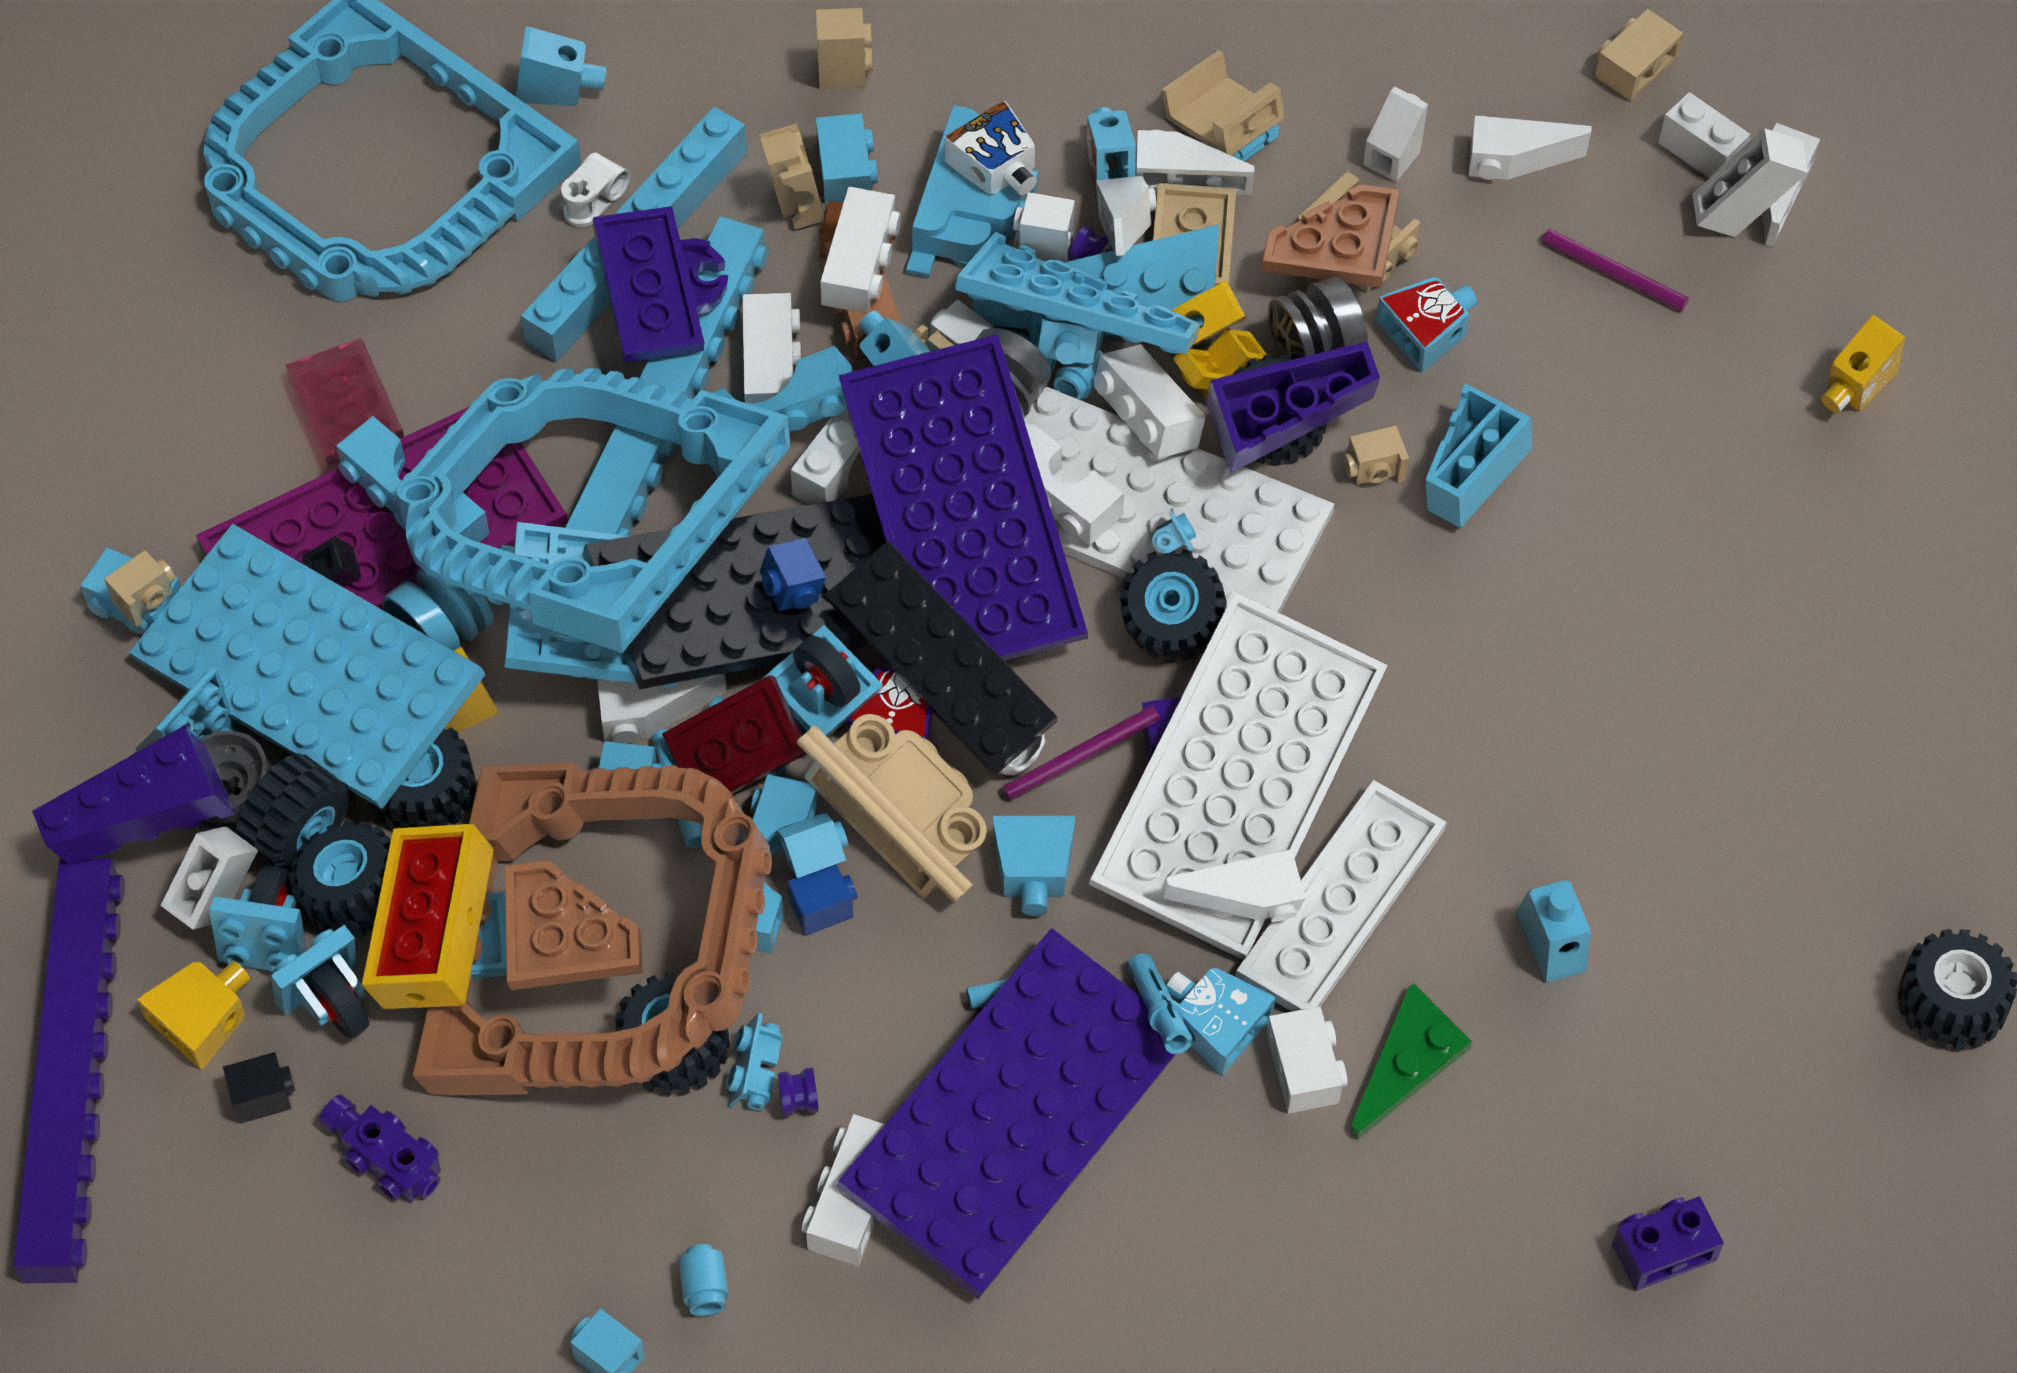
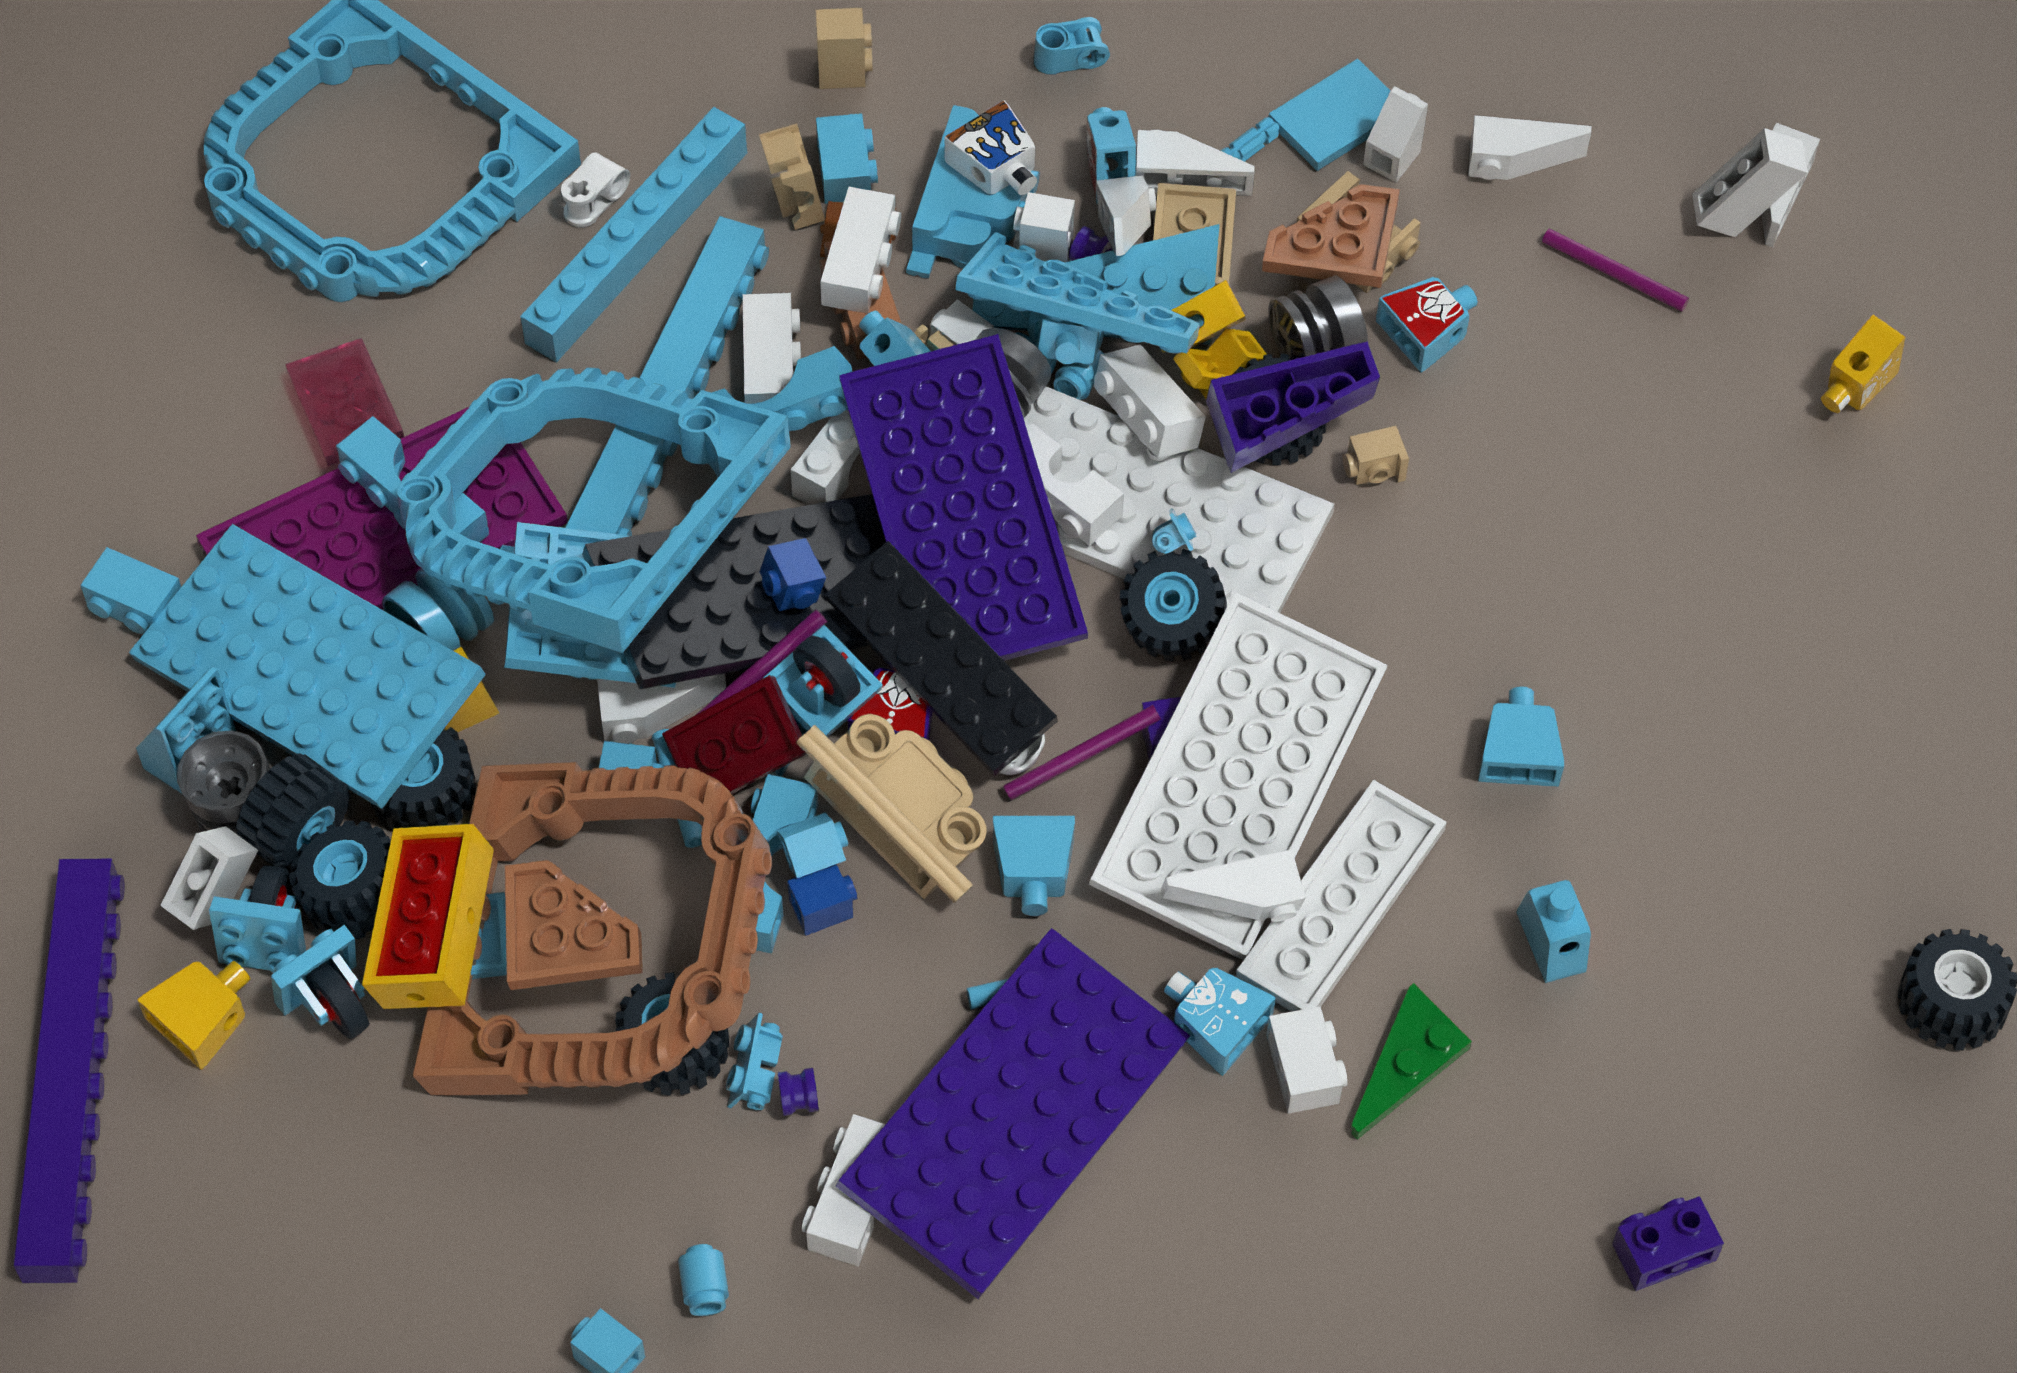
dark purple wedge [32,726,235,865] -> none
tan brick [104,550,176,627] -> none
black brick [223,1052,296,1124] -> none
black slope [302,536,361,586] -> none
dark purple brick [319,1094,441,1204] -> none
medium azure torso [516,27,607,106] -> none
dark purple plate [593,206,728,363] -> none
medium azure pin [1127,953,1192,1054] -> none
tan panel [1161,50,1285,156] -> none
medium azure wedge [1425,383,1532,528] -> none
tan brick [1595,9,1684,102] -> none
white brick [1658,92,1751,178] -> none
none -> magenta bar [696,609,827,715]
none -> medium azure piece [1033,17,1110,74]
none -> medium azure tile [1268,58,1391,171]
none -> medium azure torso [1478,687,1564,787]

